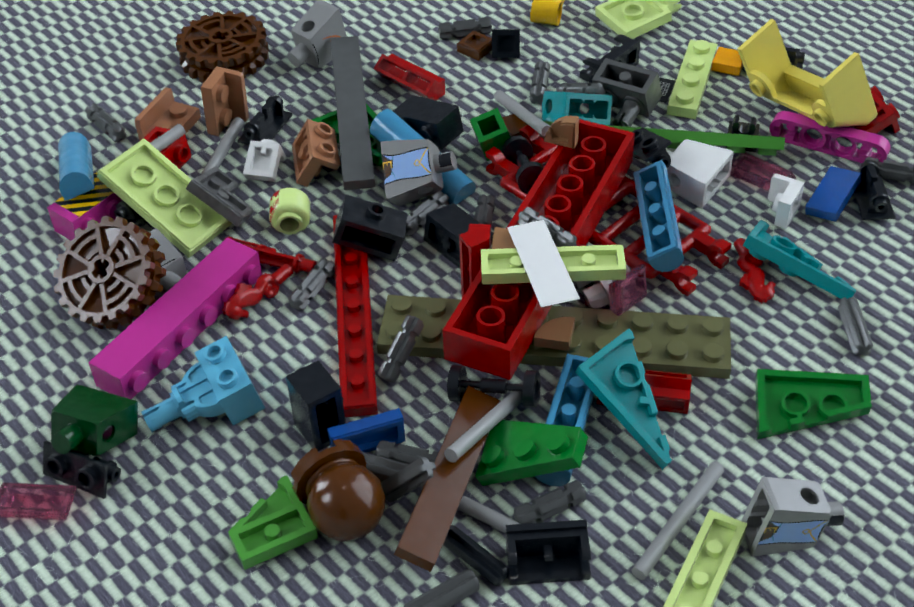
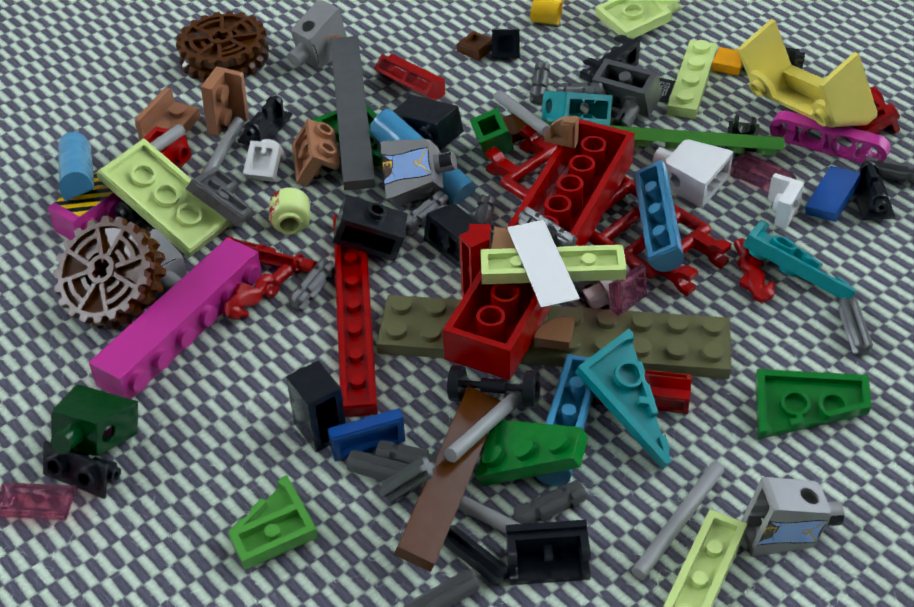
dark grey axle [85,103,127,142] -> none
medium azure brick [141,336,265,432] -> none
reddish brown tile [291,439,385,542] -> none
dark grey axle [378,315,424,383] -> none
dark grey axle [438,17,492,39] -> none
black wheel [502,136,544,194] -> none
black hinge [632,128,672,168] -> none

